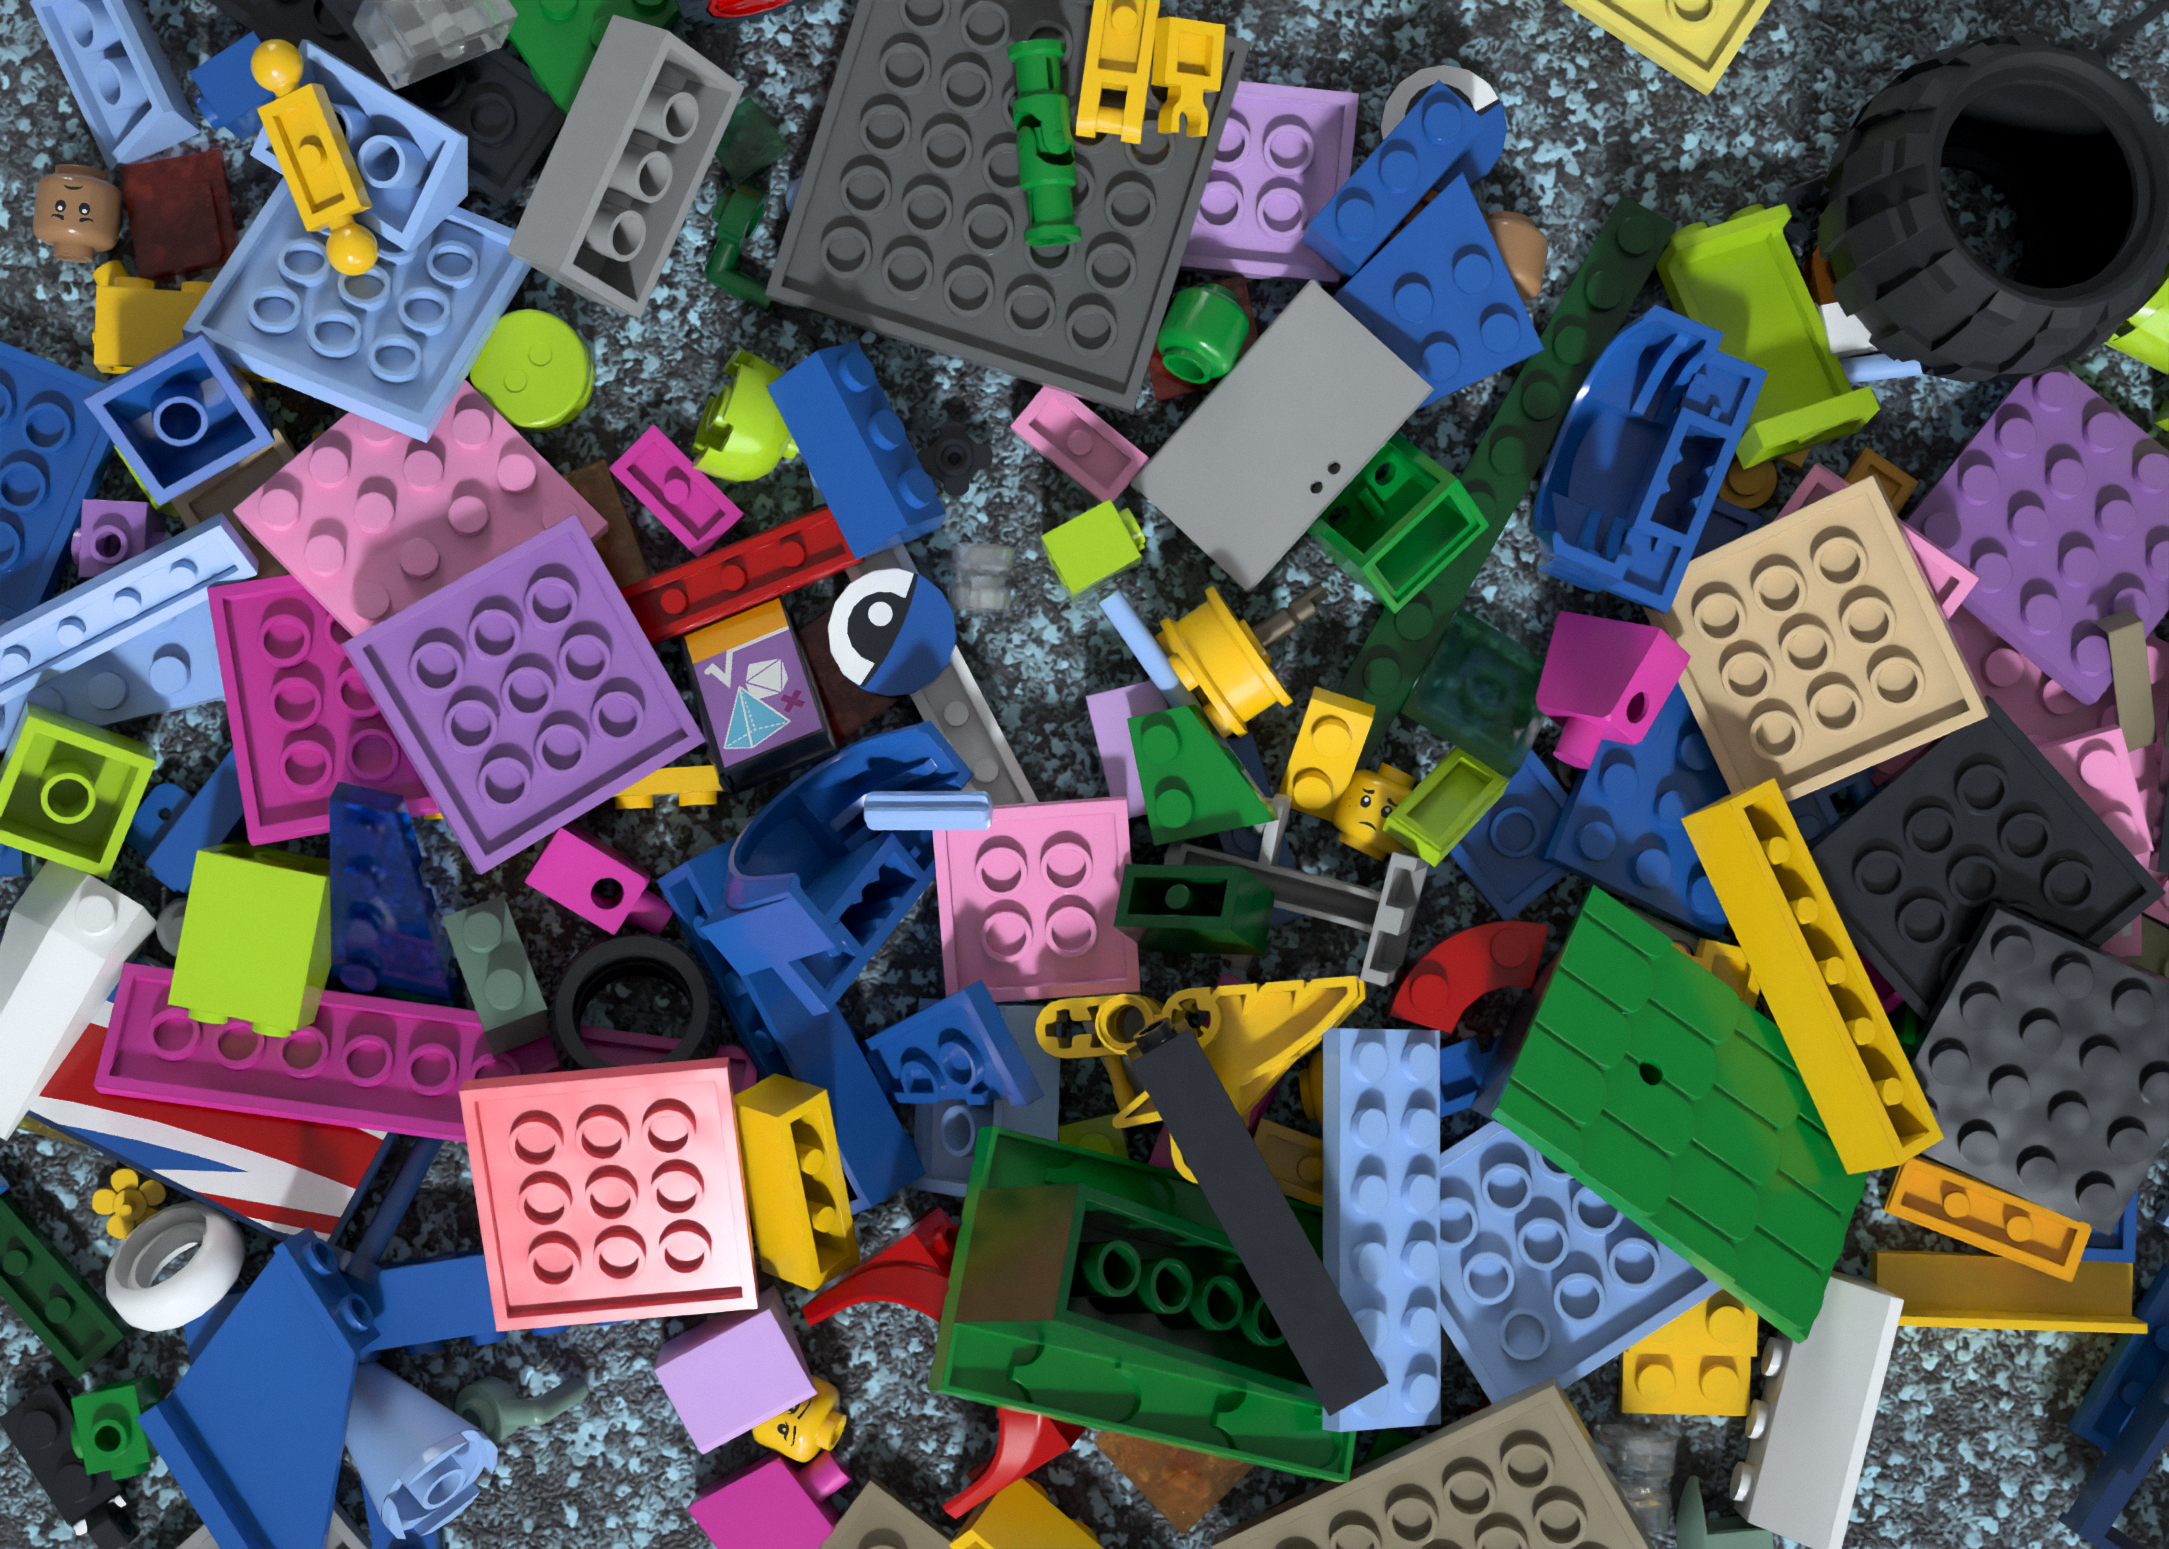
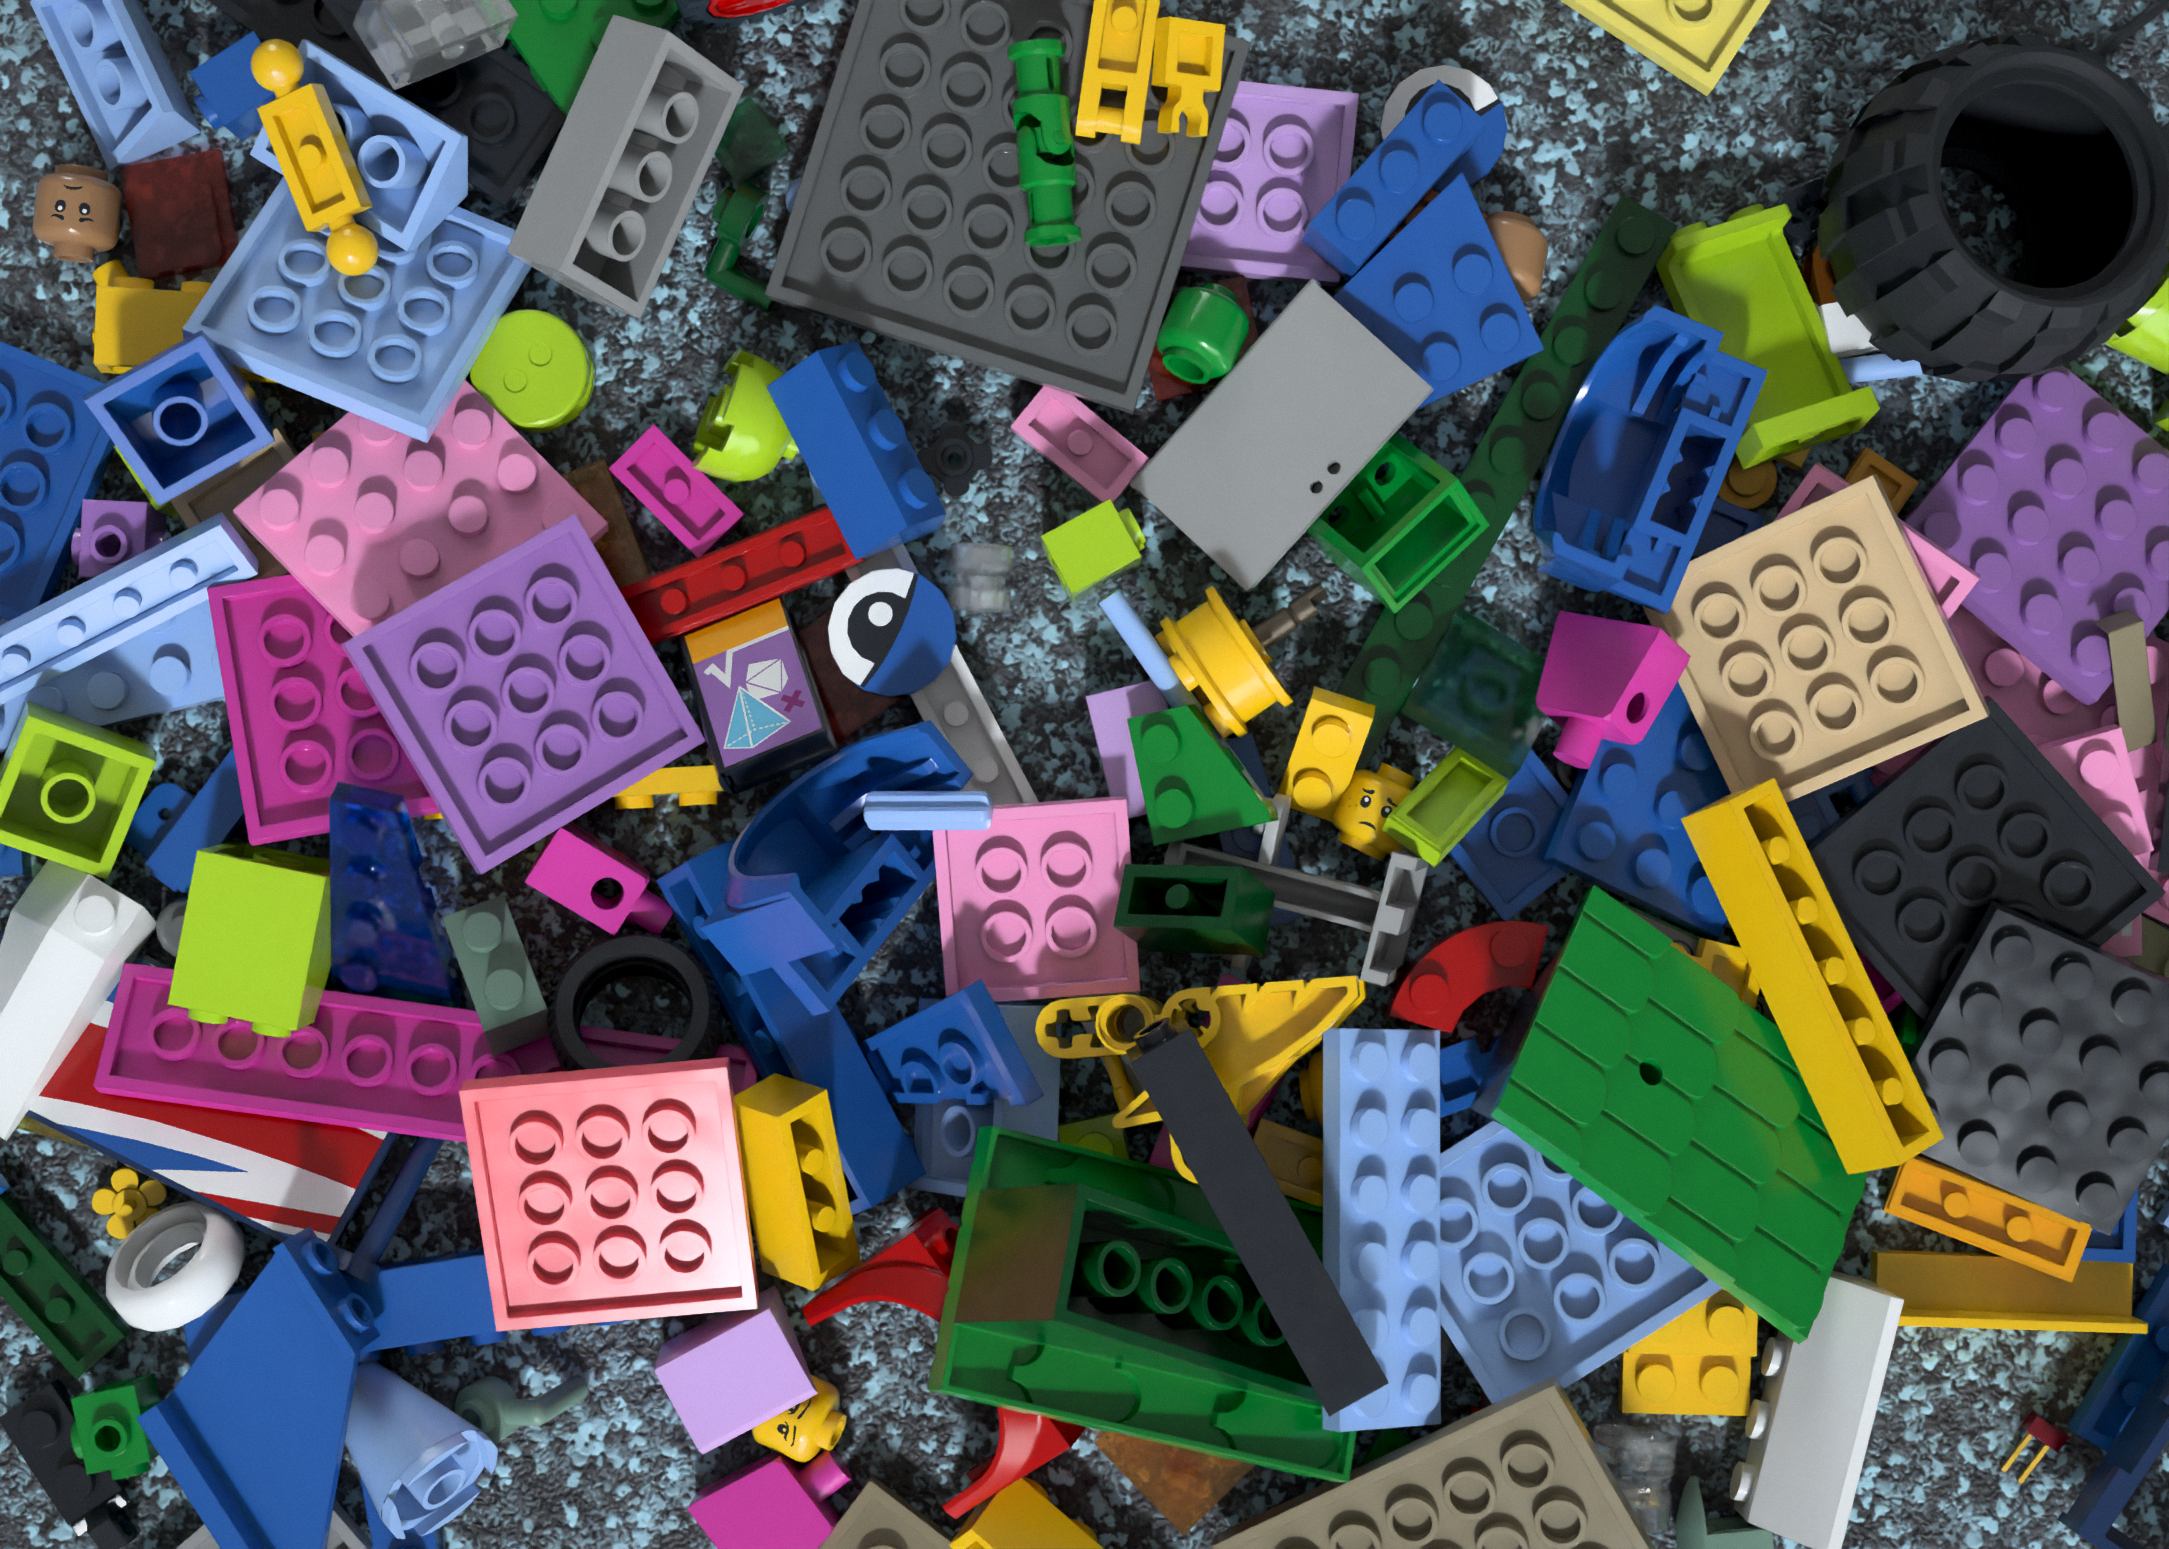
none -> dark red piece [2000,1410,2069,1484]

